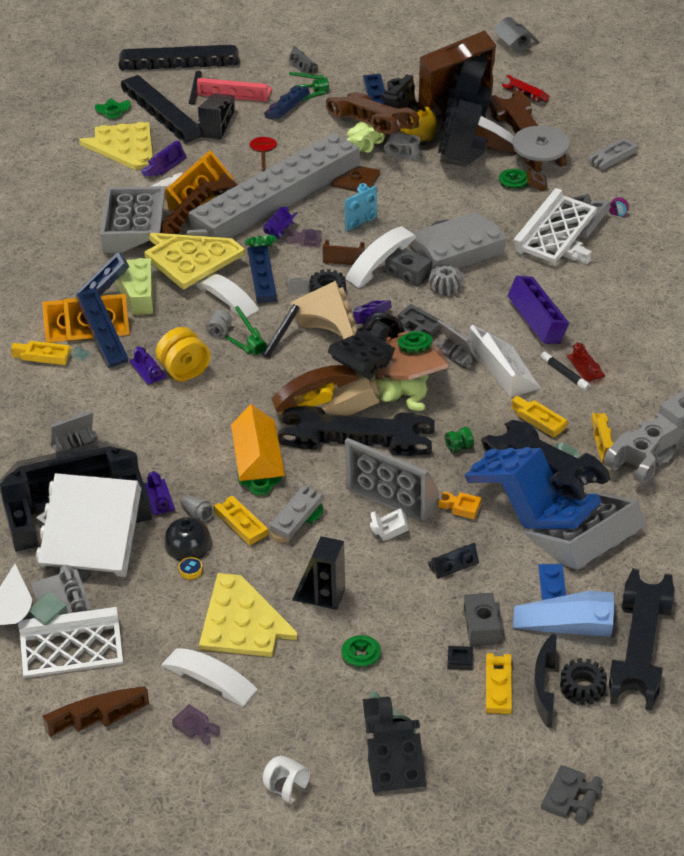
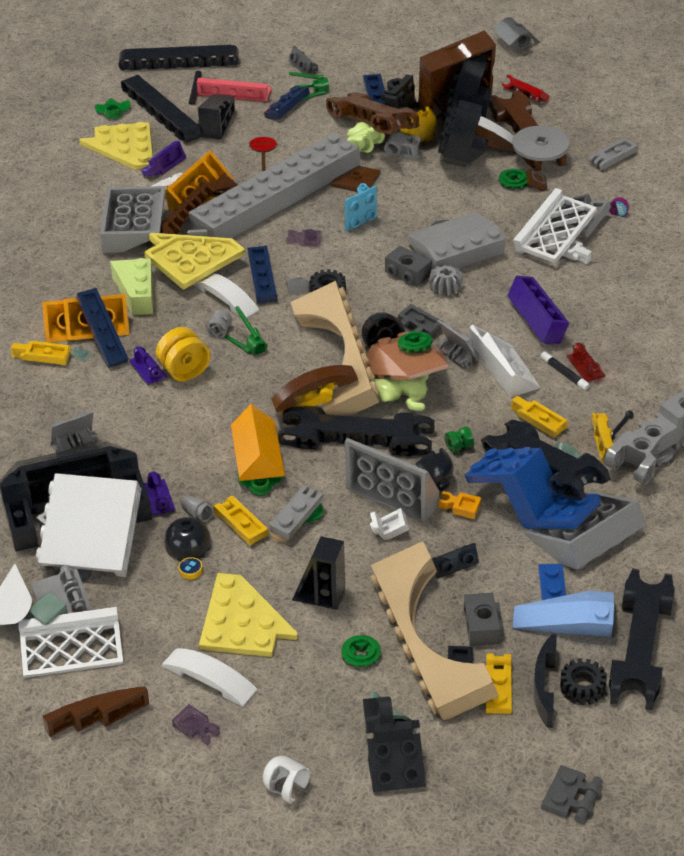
dark blue plate [76,252,130,296] -> none
green gear [245,235,277,247] -> none
black bar [262,304,300,358] -> none
dark purple hinge [263,207,298,240] -> none
reddish brown hinge [323,239,365,265] -> none
black plate [327,321,395,380] -> none
white slope [345,226,416,289] -> none
dark purple hinge [353,300,392,324] -> none
none -> tan arch [371,541,499,721]
none -> black cylinder [415,448,454,491]
none -> black hinge [611,410,634,440]

